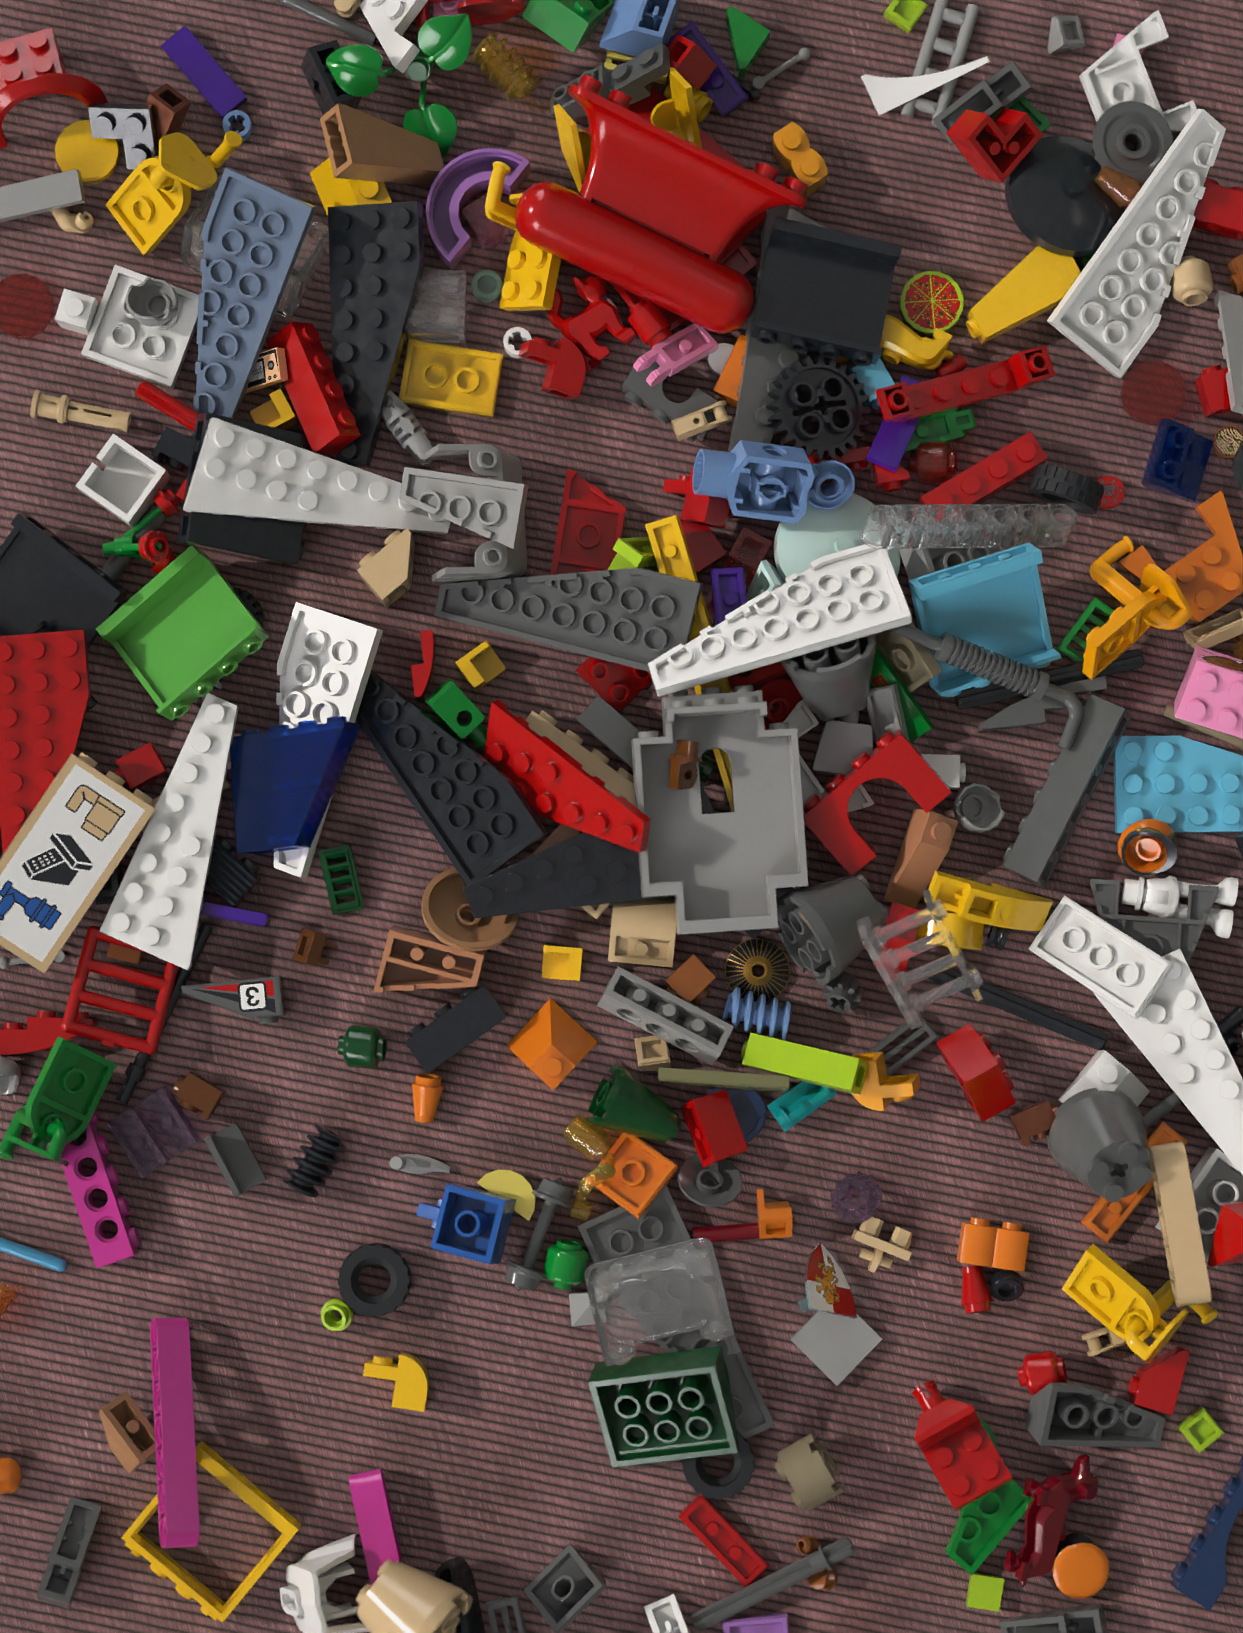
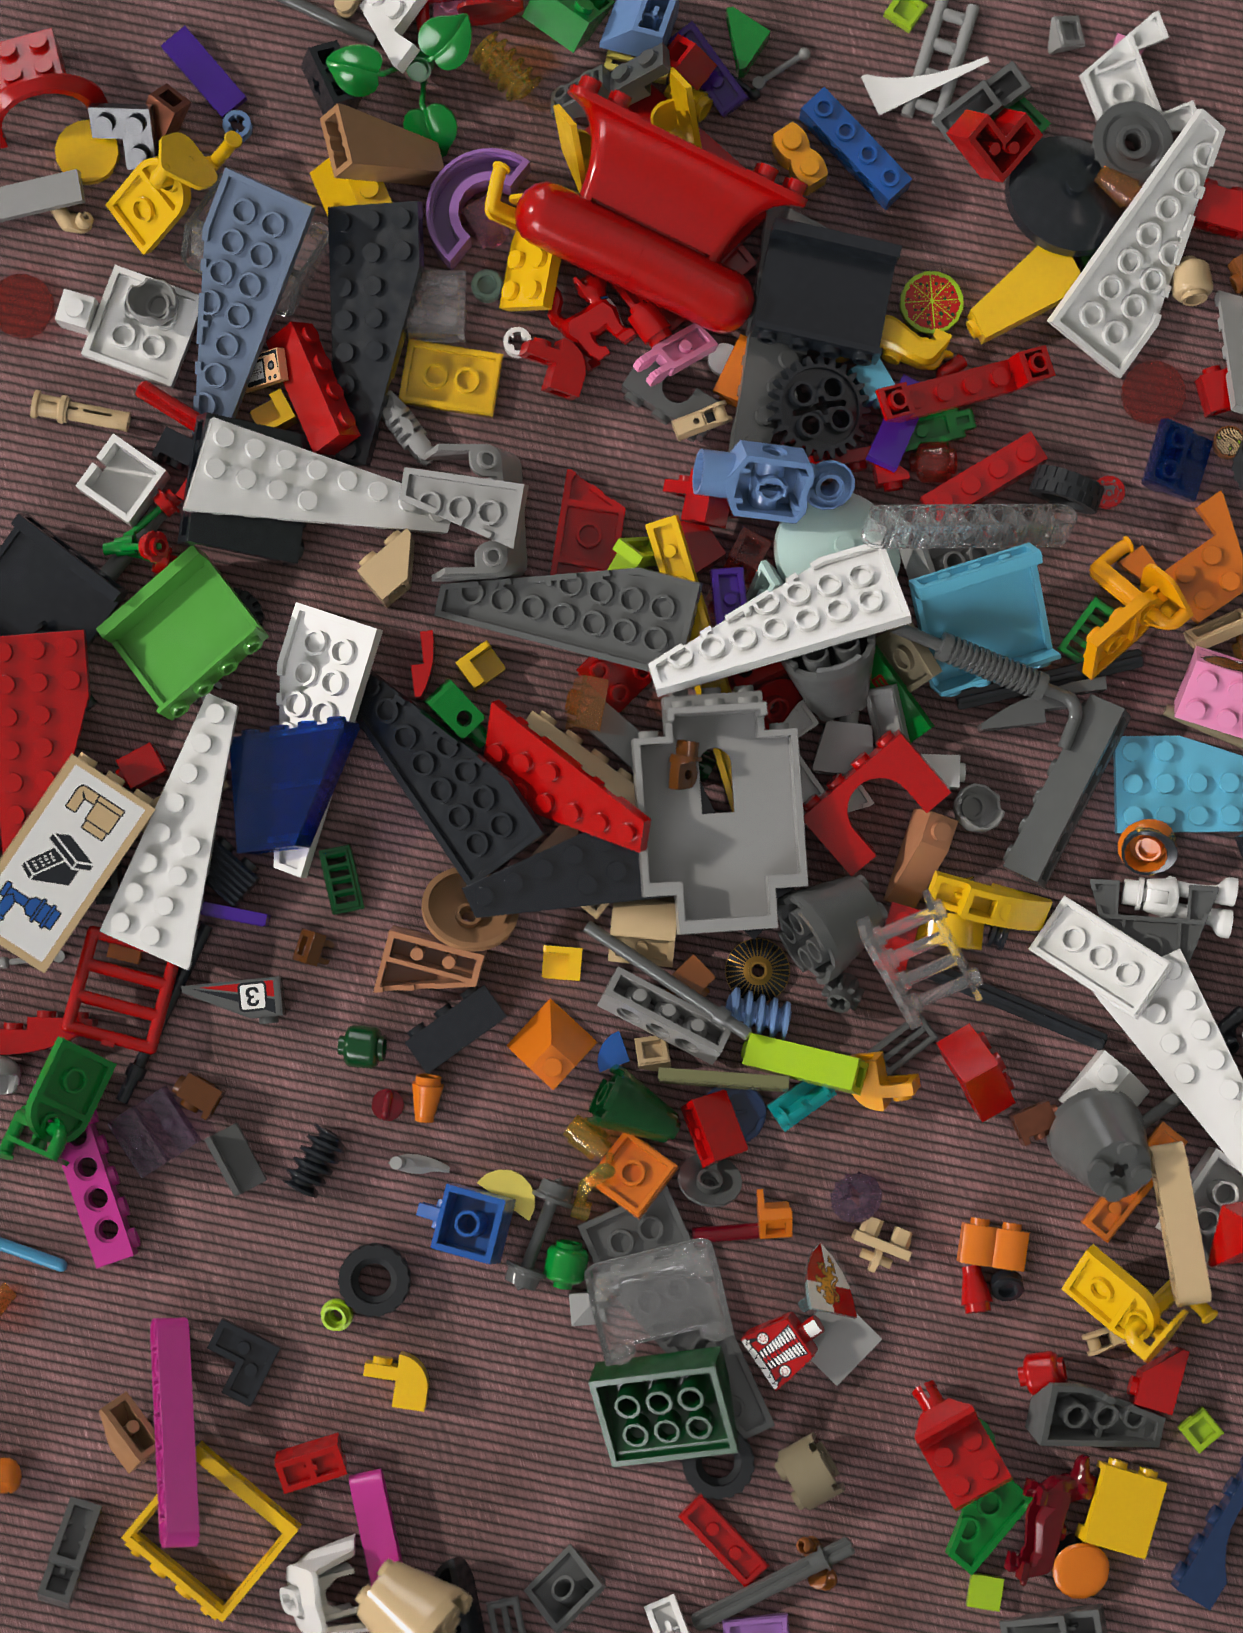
none -> black plate [207,1318,281,1407]
none -> red hinge [274,1432,348,1494]
none -> dark red tile [372,1089,404,1121]
none -> clear orange piece [565,675,609,731]
none -> dark grey bar [583,921,752,1040]
none -> blue tile [598,1031,630,1072]
none -> torso [740,1311,825,1391]
none -> blue brick [799,87,912,210]
none -> yellow panel [1075,1457,1168,1560]

